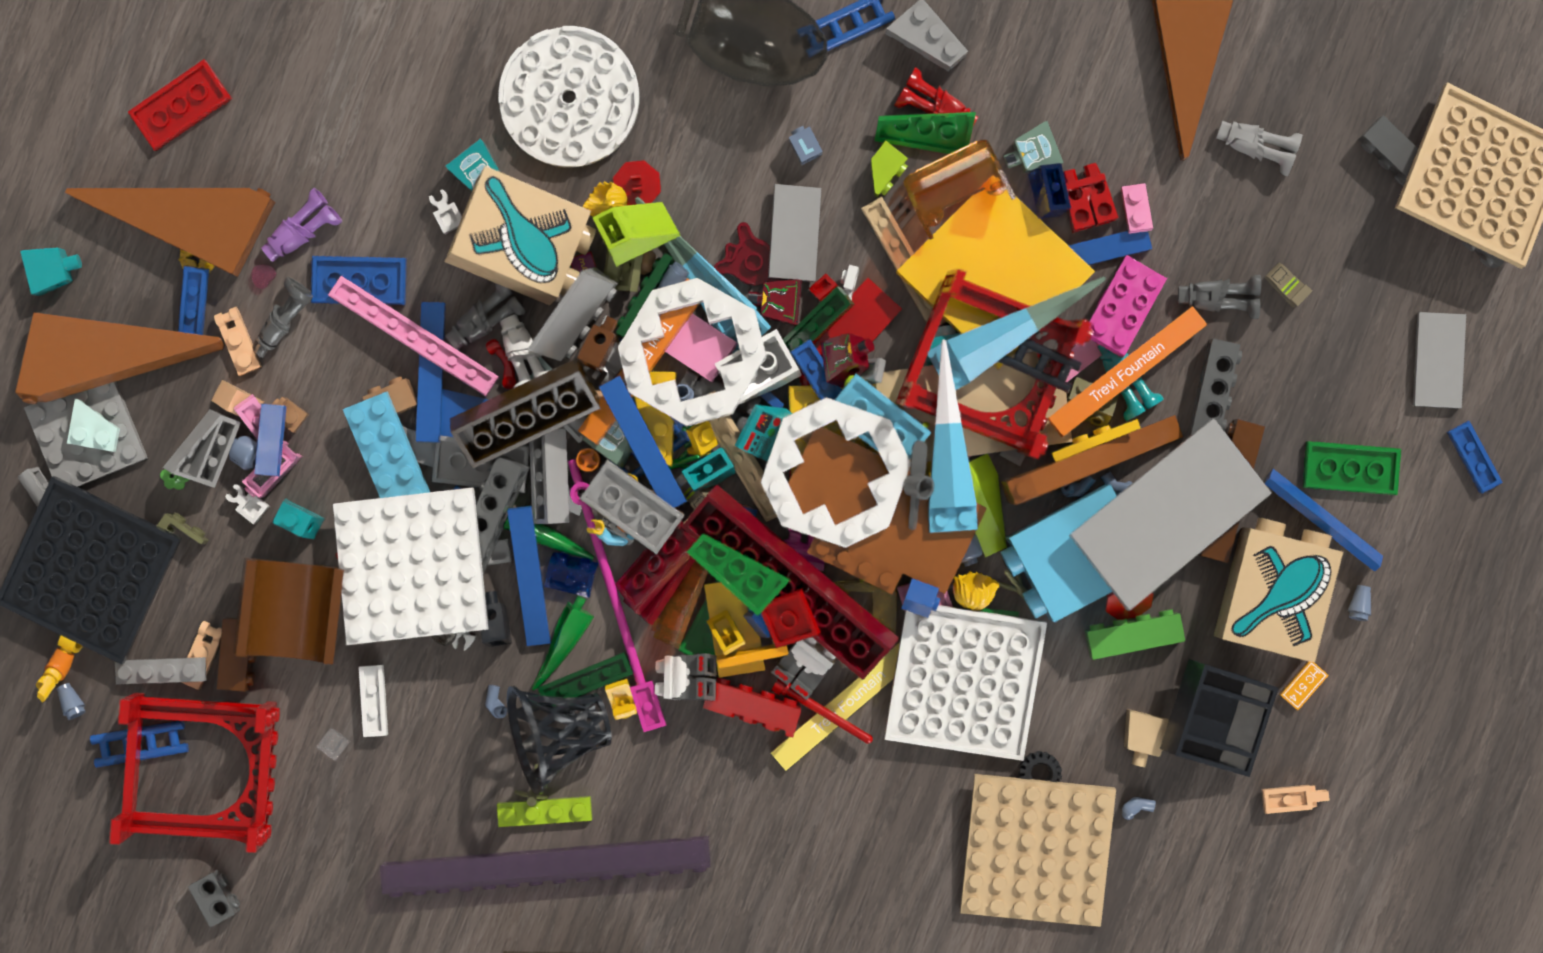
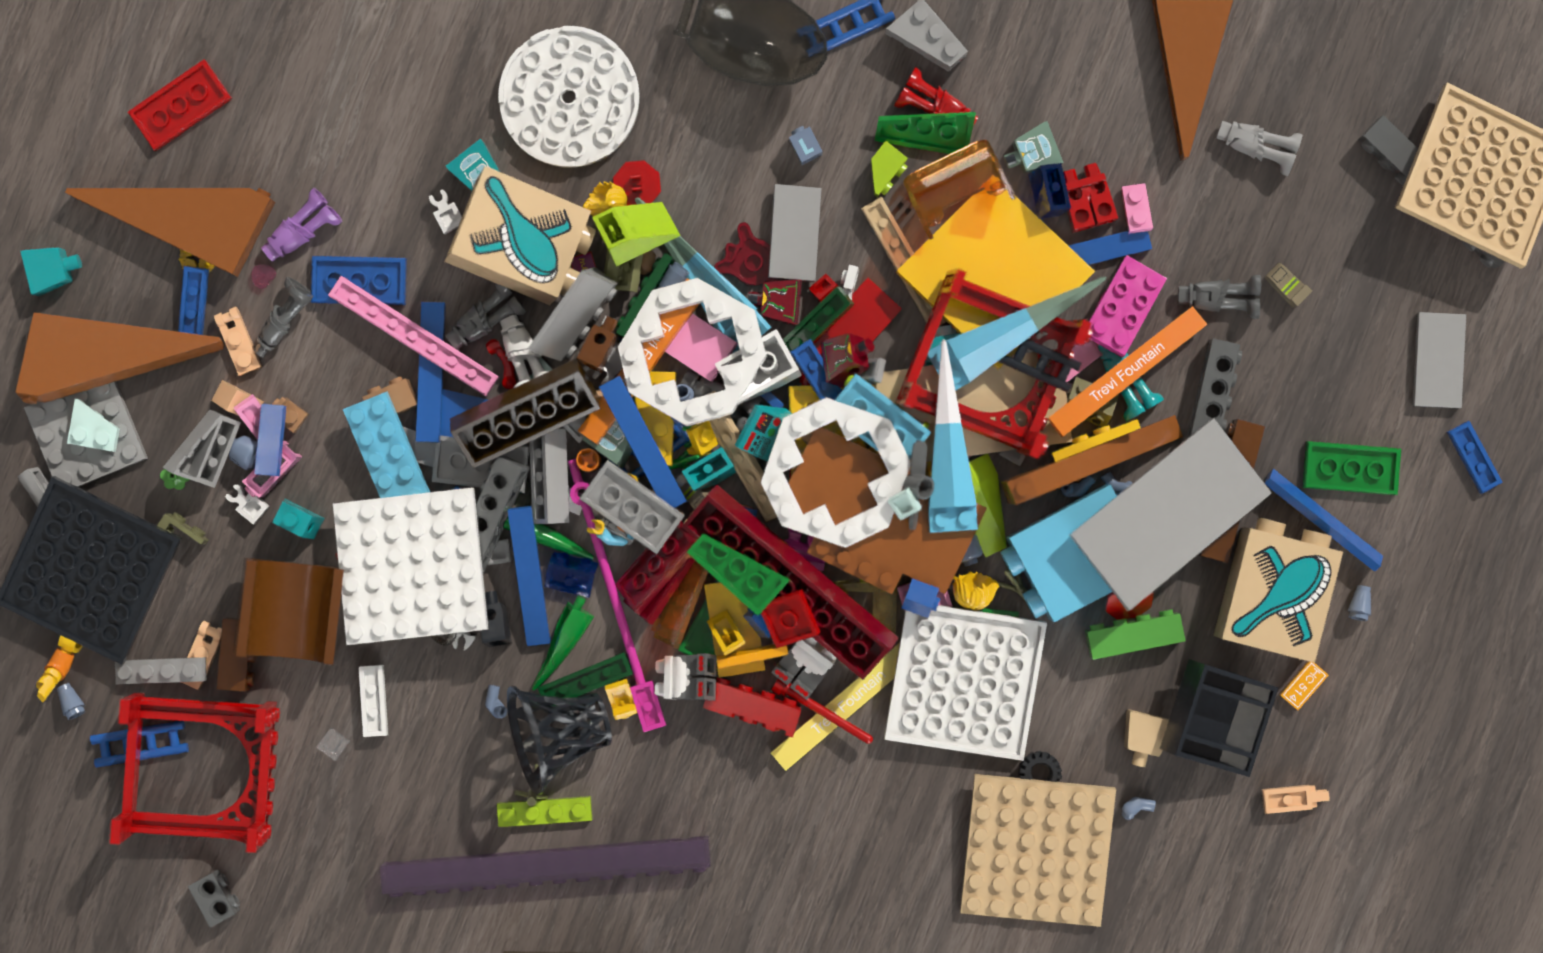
none -> light aqua tile [887,488,922,521]

